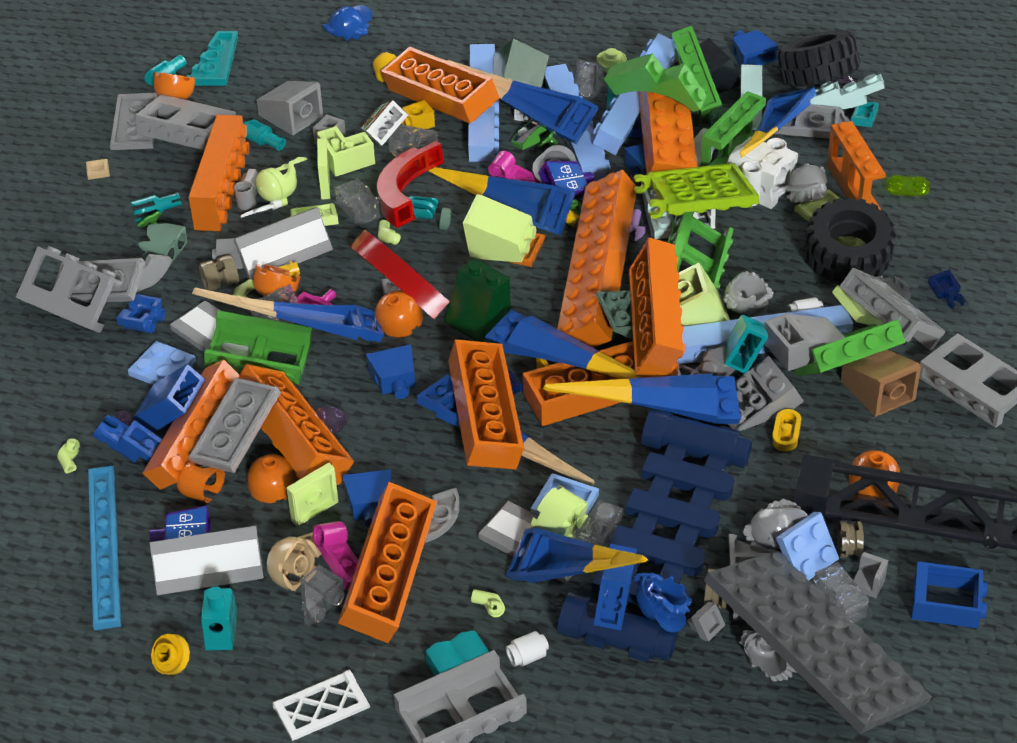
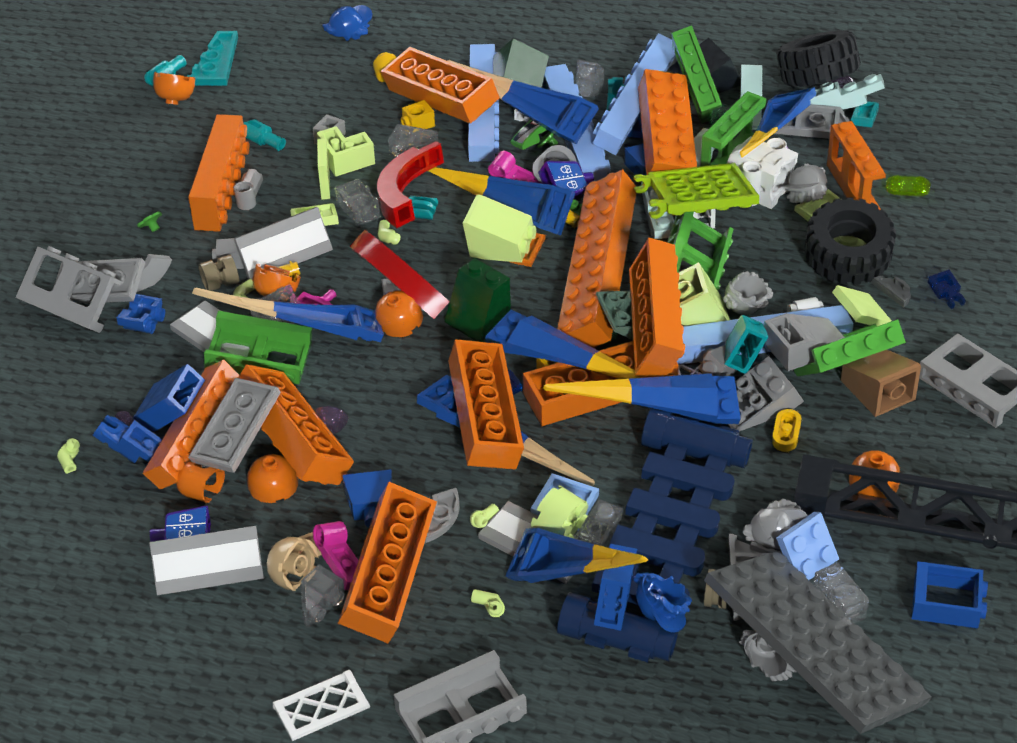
tan tile [86,159,110,180] -> none
dark azure tile [88,466,121,630] -> none
light grey tile [110,93,158,150] -> none
light blue plate [128,341,196,385] -> none
teal arm [130,192,182,223] -> none
light grey window [135,94,236,150] -> none
sand green piece [135,223,187,265] -> none
yellow plate [151,634,190,675] -> none
teal torso [201,587,238,650] -> none
yellowish green hair [240,157,308,218] -> none
light grey slope [257,81,323,136] -> none
yellowish green tile [287,463,338,526] -> none
white torso [361,100,408,146] -> none
blue torso [366,344,415,399] -> none
teal brick [426,631,489,676] -> none
sand green tile [439,208,452,231] -> none
white brick [506,631,549,667] -> none
yellowish green plate [597,48,627,73] -> none
bright green arch [604,53,707,112] -> none
lavender bar [630,209,645,241] -> none
light grey tile [687,602,725,641] -> none
blue torso [731,30,778,68] -> none
dark tan wheel [837,521,864,558] -> none
light grey window [839,268,946,350] -> none
light grey panel [851,552,888,598] -> none
none -> yellowish green arm [470,504,499,528]

